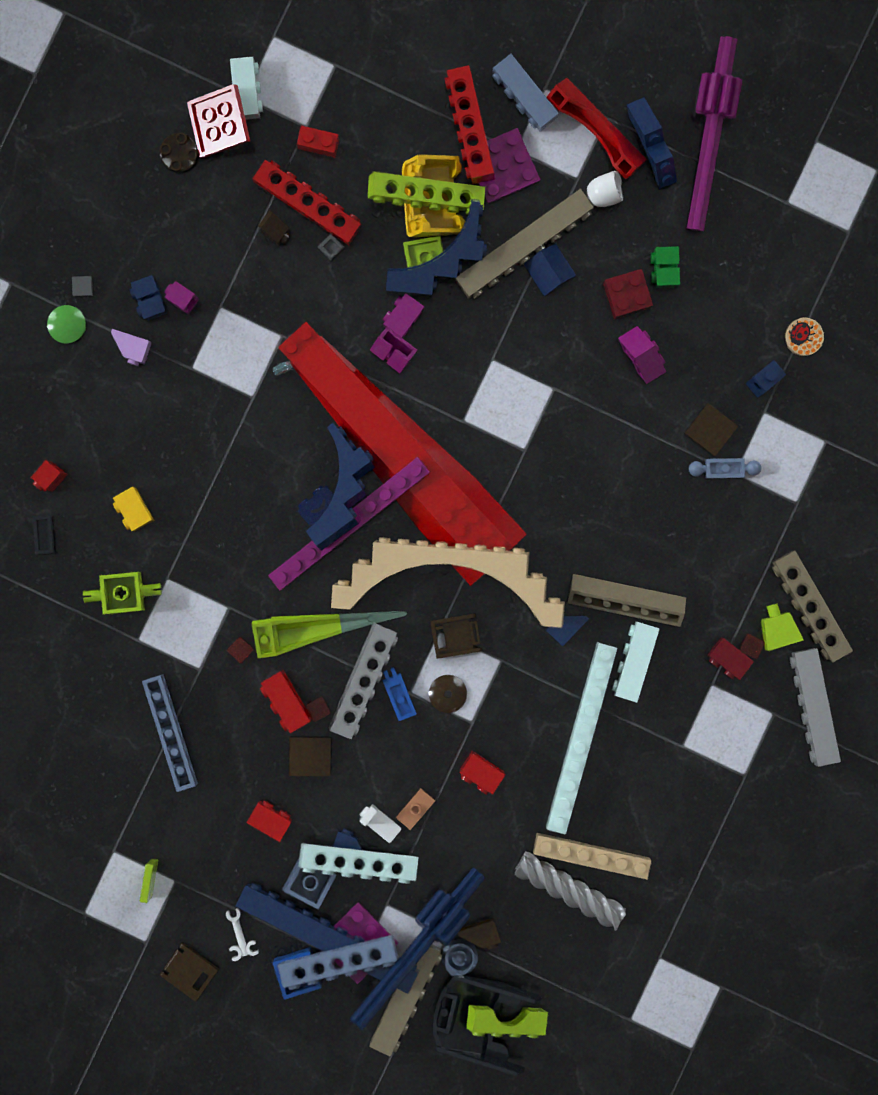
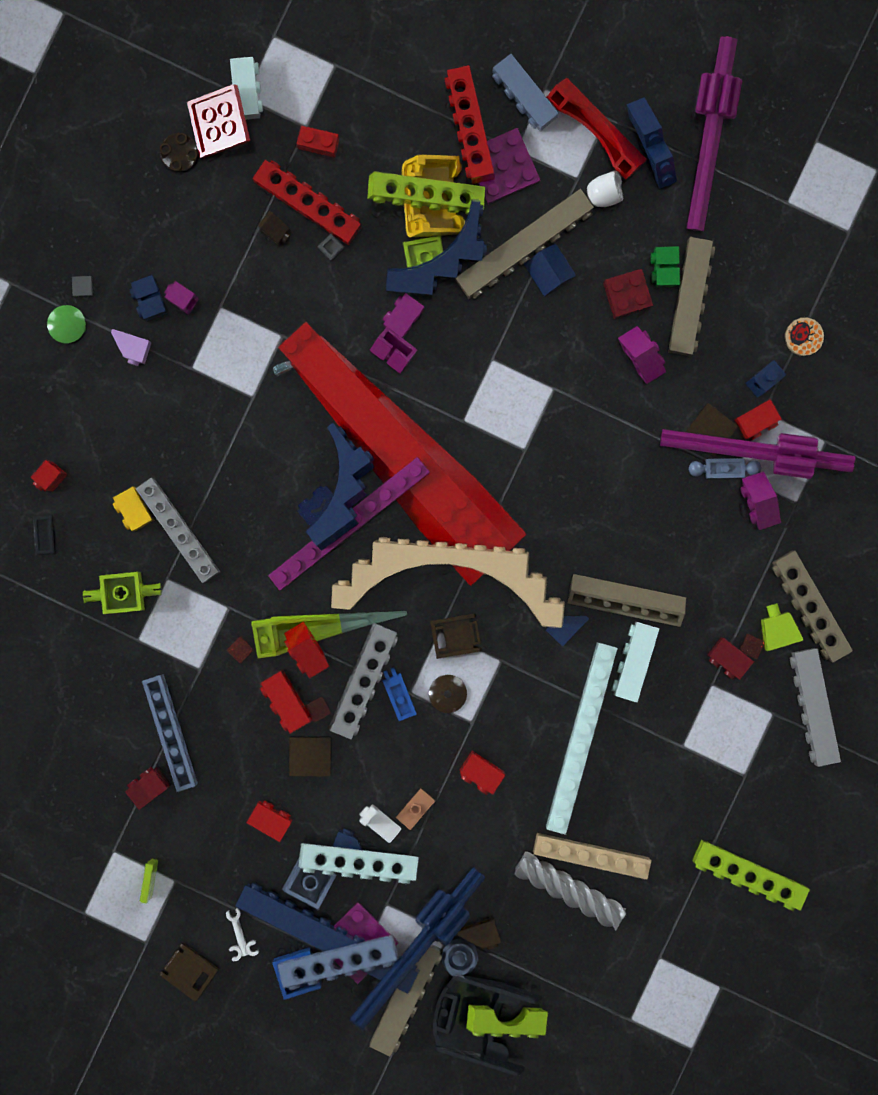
none -> dark red brick [125,767,172,810]
none -> light grey brick [136,478,220,583]
none -> red brick [284,621,329,678]
none -> magenta axle [660,429,855,479]
none -> dark tan brick [668,237,715,356]
none -> lime brick [692,840,810,911]
none -> red brick [735,399,781,440]
none -> magenta brick [741,471,781,530]

